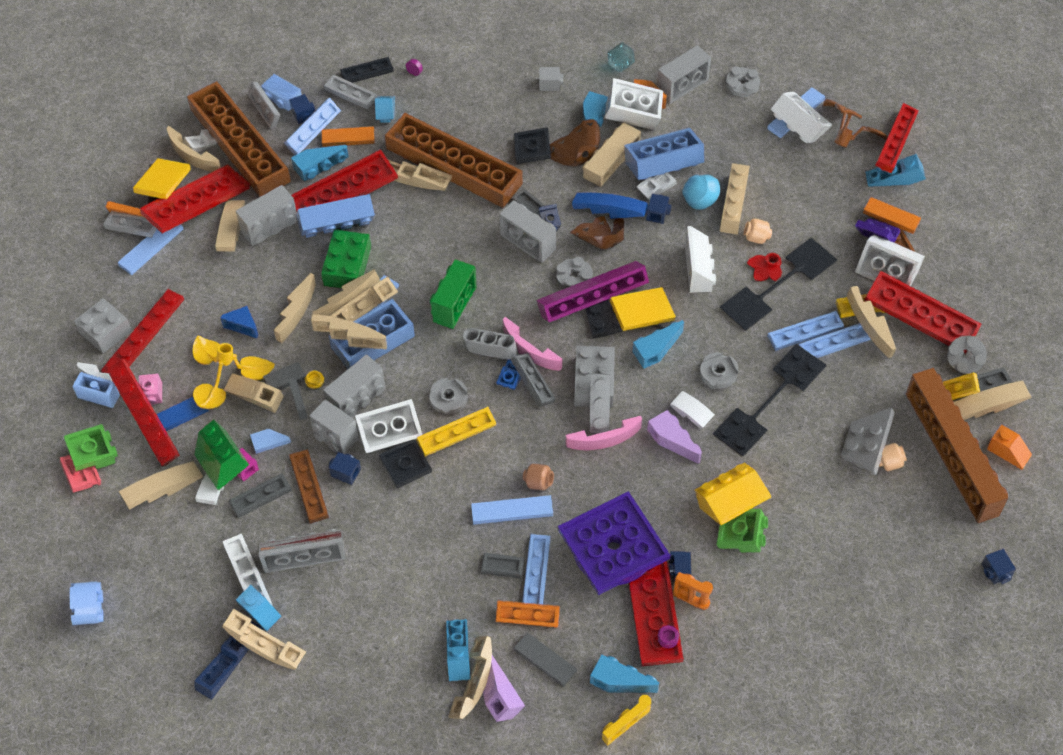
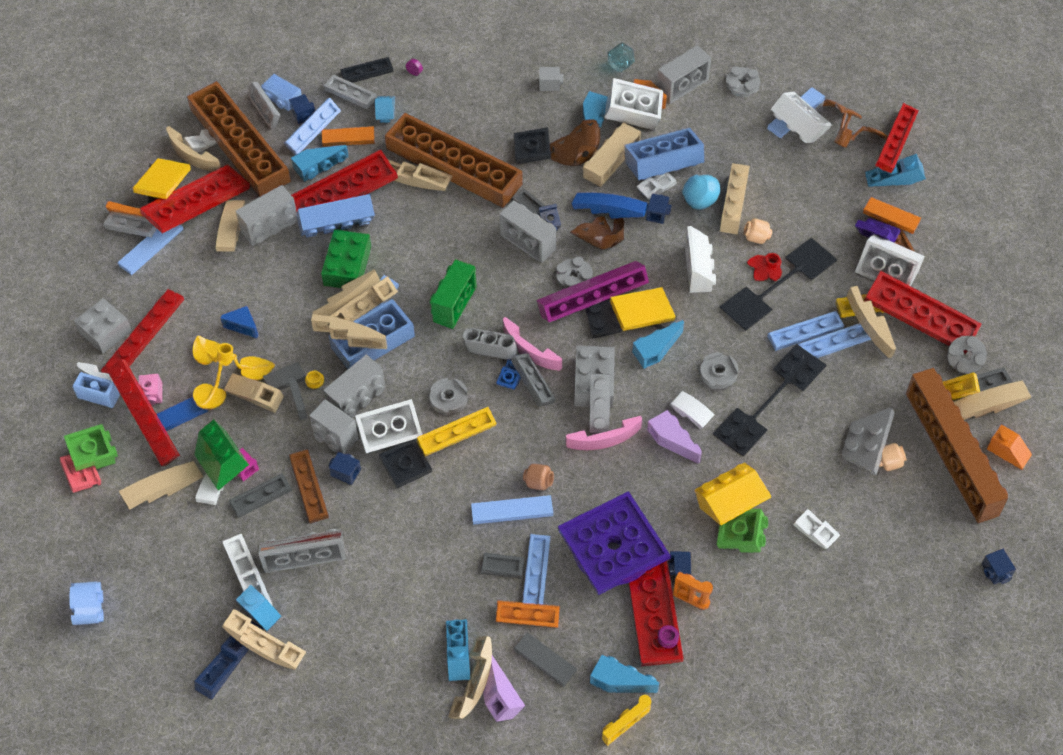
light blue tile [250,429,291,454] -> none
tan slope [274,273,316,343] -> none
none -> white slope [793,509,840,549]

